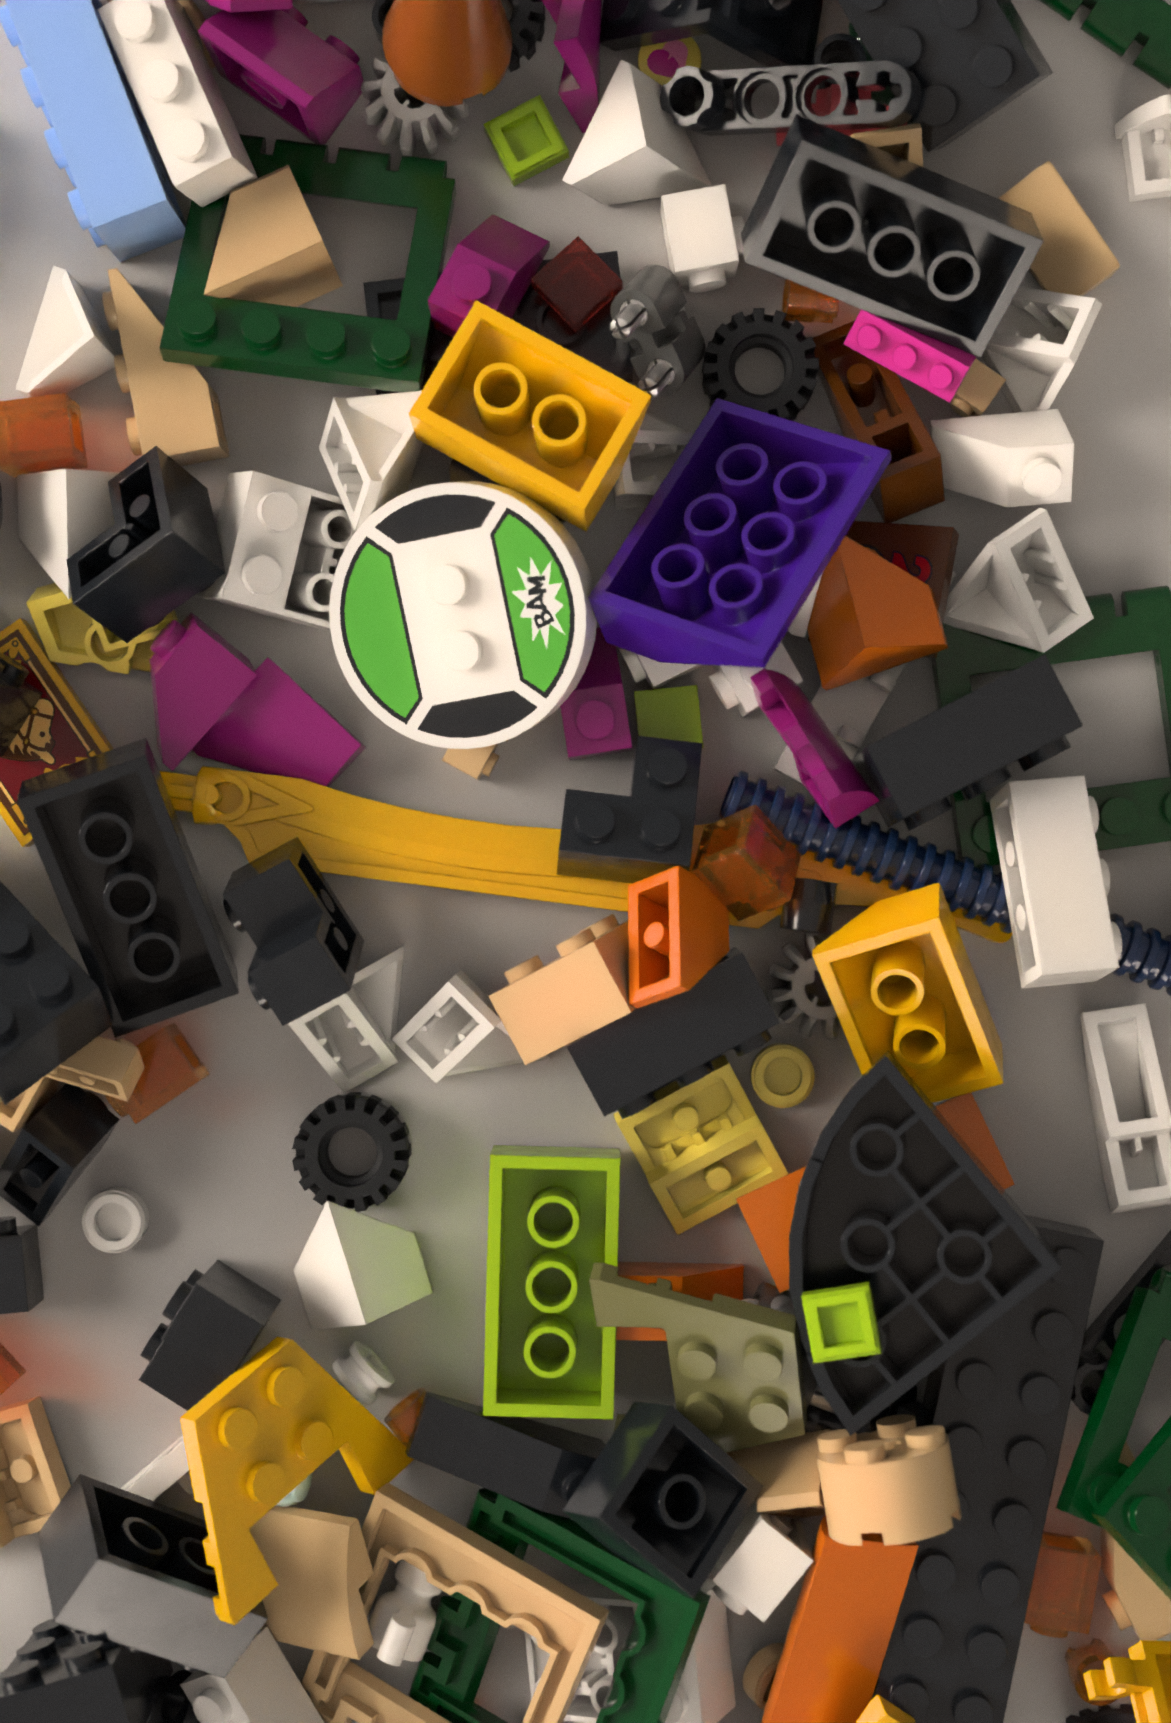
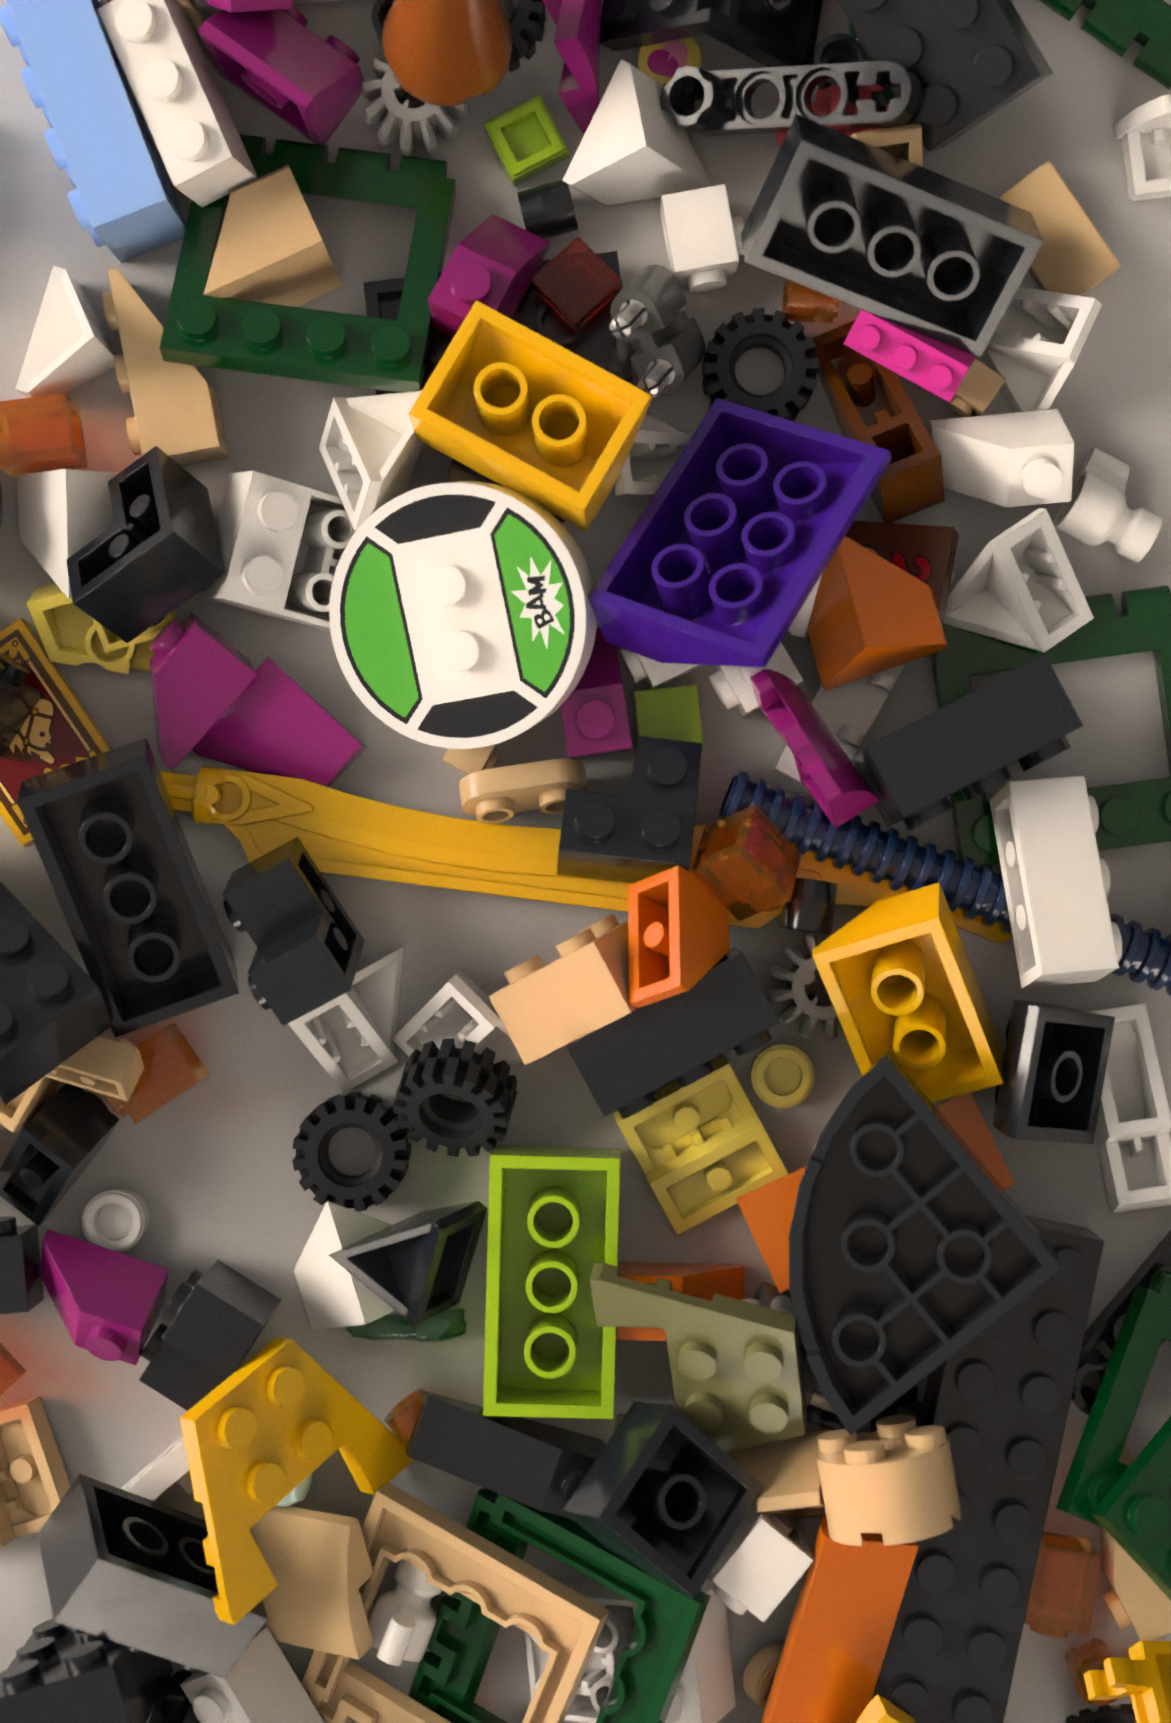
white bush [332,1341,395,1405] -> none
lime tile [801,1282,882,1363] -> none
none -> magenta slope [40,1229,169,1366]
none -> black slope [329,1201,487,1326]
none -> clear green piece [346,1308,467,1343]
none -> black tyre [393,1038,517,1157]
none -> tan plate [459,758,589,824]
none -> black hose [517,180,579,238]
none -> black slope [992,999,1115,1144]
none -> white piece [1054,447,1163,563]

